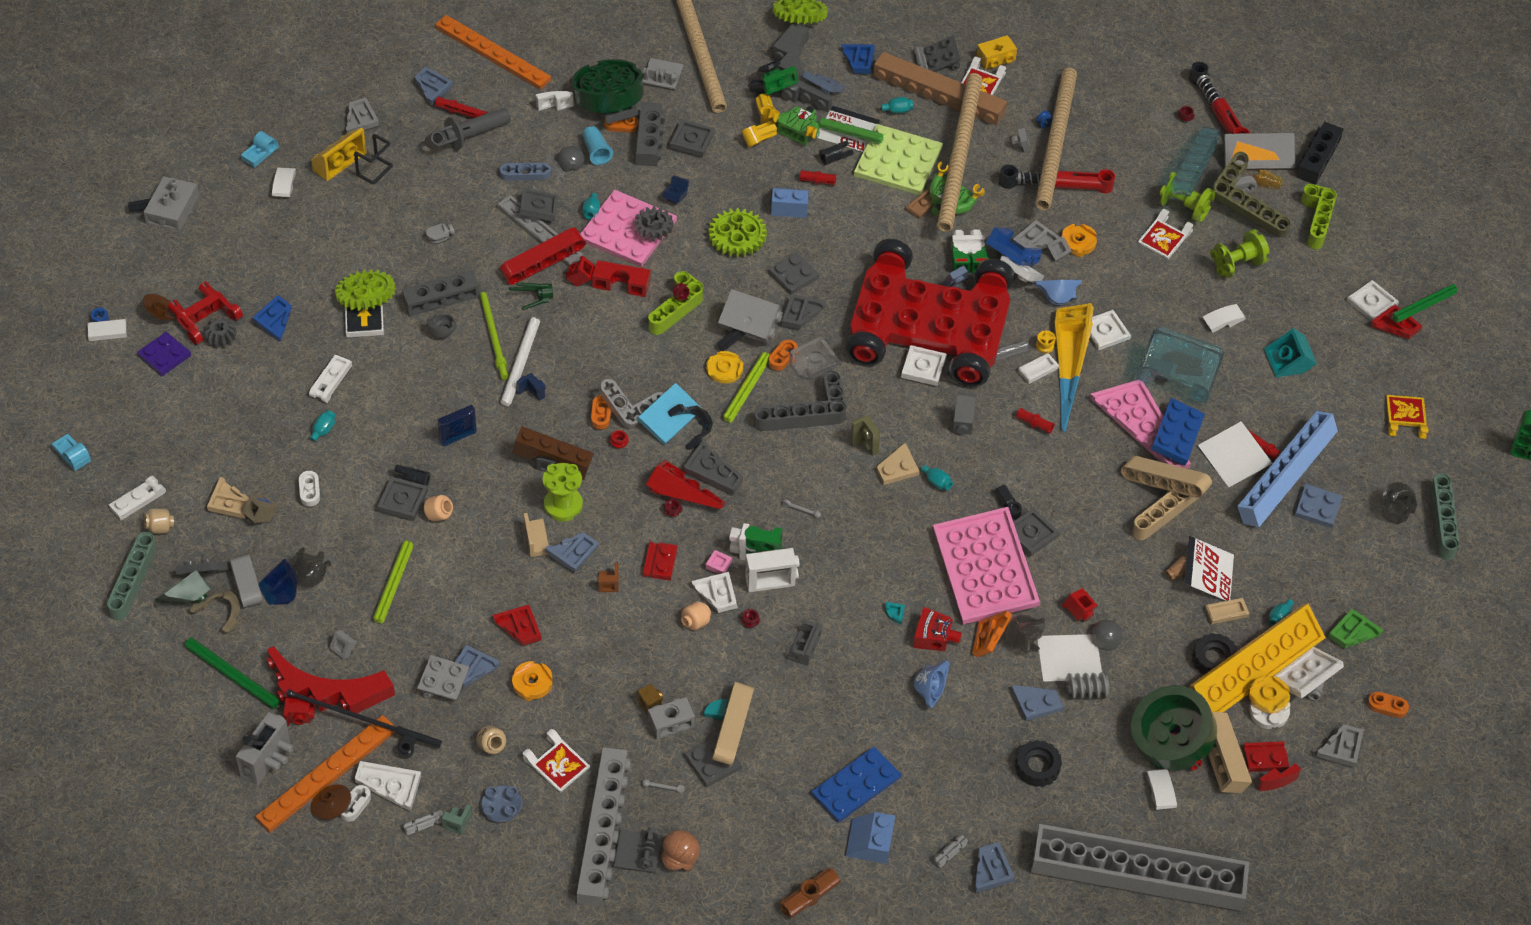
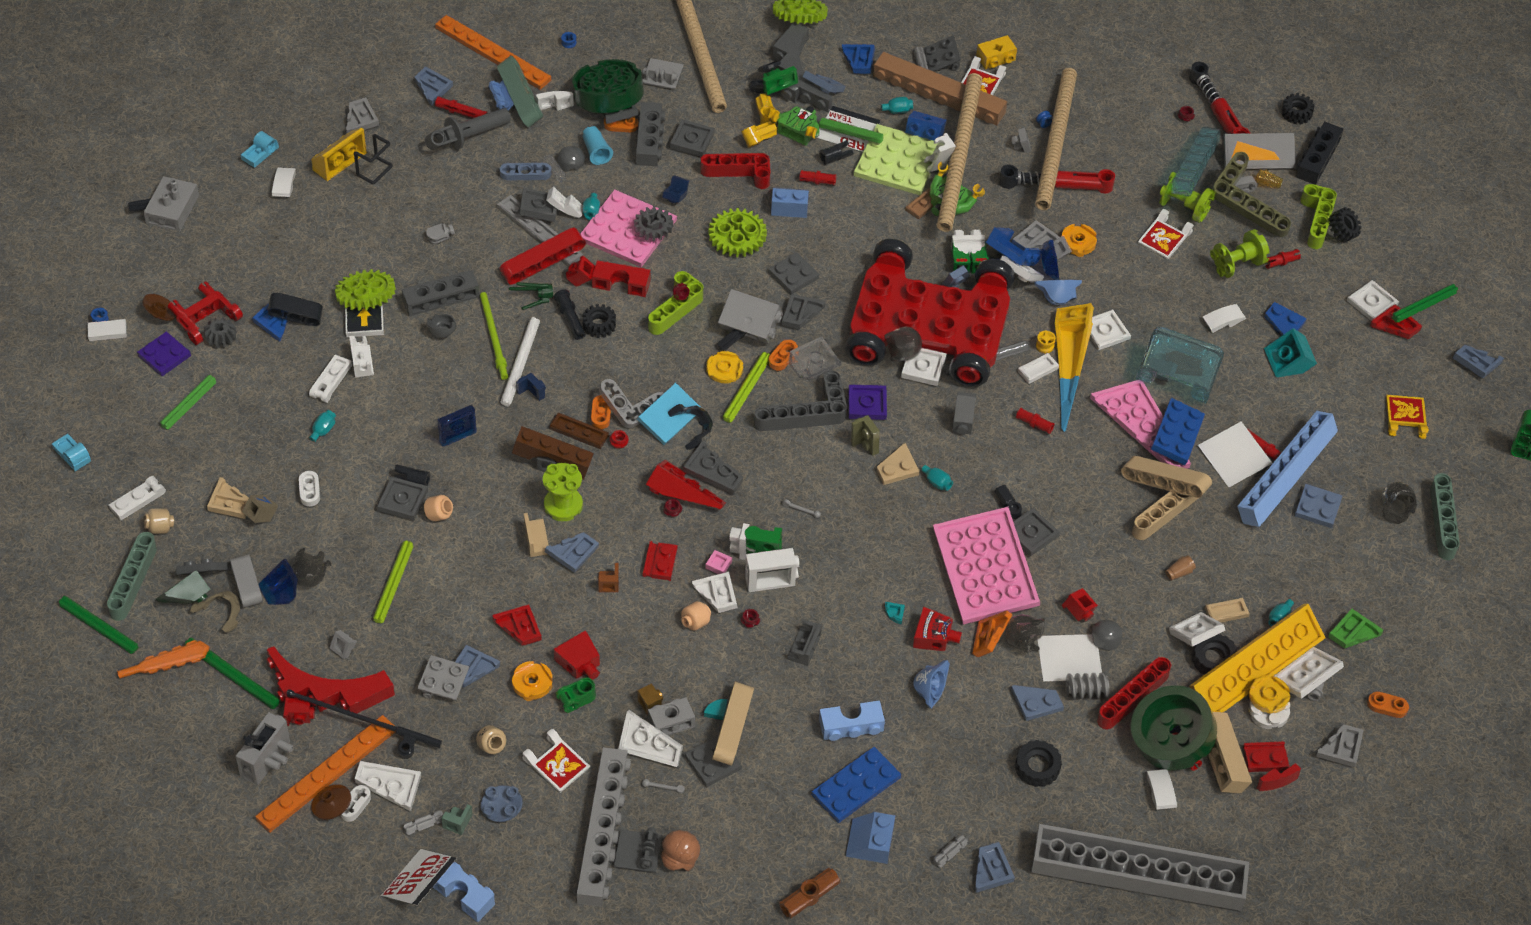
sticker [1184,536,1234,601] -> none
none -> green axle [59,596,139,654]
none -> orange sword [117,640,210,678]
none -> bright green axle [160,375,216,430]
none -> black beam [268,292,323,326]
none -> white hinge [349,336,374,378]
none -> sticker [381,849,457,905]
none -> light blue arch [433,862,495,922]
none -> medium blue hinge [488,80,514,110]
none -> sand green beam [497,55,543,127]
none -> white slope [546,187,583,218]
none -> reddish brown tile [549,412,609,449]
none -> black pin [554,289,586,340]
none -> red torso [554,630,600,680]
none -> green piece [555,678,596,713]
none -> blue bush [561,32,577,48]
none -> black tyre [583,304,616,338]
none -> white wing [618,710,683,767]
none -> red beam [700,153,771,189]
none -> light blue arch [819,701,885,741]
none -> dark purple plate [848,385,887,420]
none -> clear smoke hair [884,327,922,362]
none -> blue brick [905,111,947,141]
none -> white hinge [924,133,956,173]
none -> clear blue slope [1041,239,1060,280]
none -> red beam [1097,657,1171,730]
none -> white tile [1169,612,1225,647]
none -> red pin [1265,249,1301,269]
none -> blue wing [1265,302,1306,335]
none -> black tyre [1281,93,1315,125]
none -> black tyre [1329,207,1362,242]
none -> sand blue wing [1453,345,1504,378]

